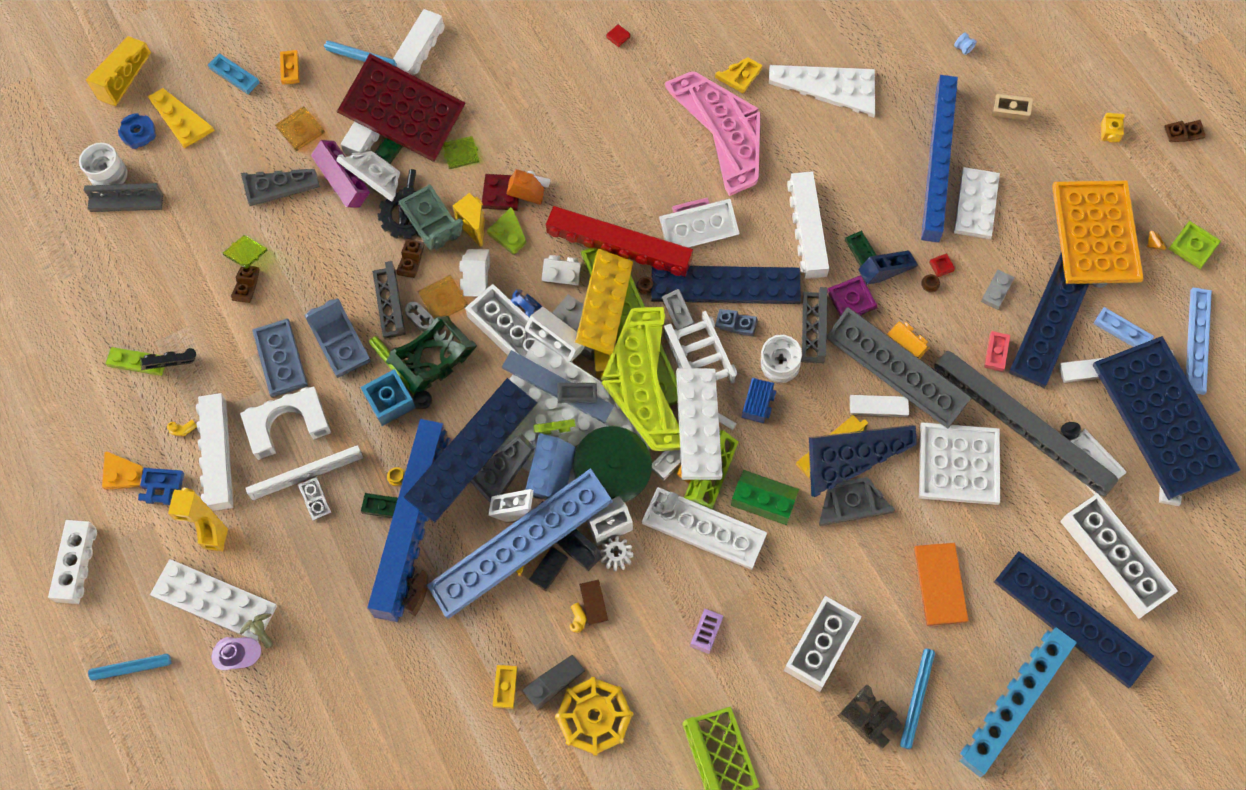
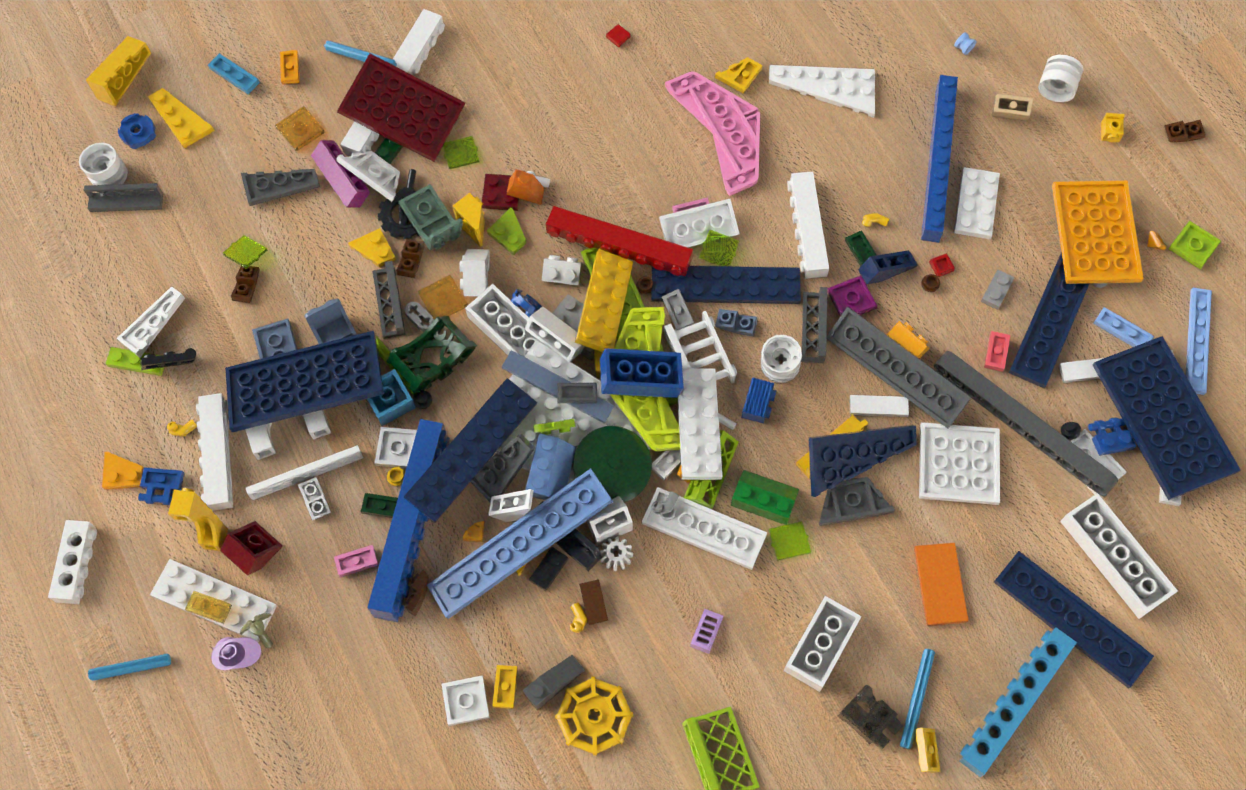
none -> white wing [117,287,185,358]
none -> clear yellow plate [185,591,232,624]
none -> dark red slope [220,521,283,576]
none -> dark blue plate [225,330,384,433]
none -> bright pink plate [334,545,379,577]
none -> yellow wing [348,228,396,268]
none -> white plate [375,427,417,468]
none -> white plate [442,676,490,726]
none -> light orange tile [462,521,485,542]
none -> blue brick [600,348,684,398]
none -> clear neon green piece [699,230,740,266]
none -> clear neon green piece [769,521,811,561]
none -> yellow arm [862,213,890,227]
none -> yellow plate [916,728,941,773]
none -> white wheel [1038,55,1083,102]
none -> blue plate [1088,417,1136,456]

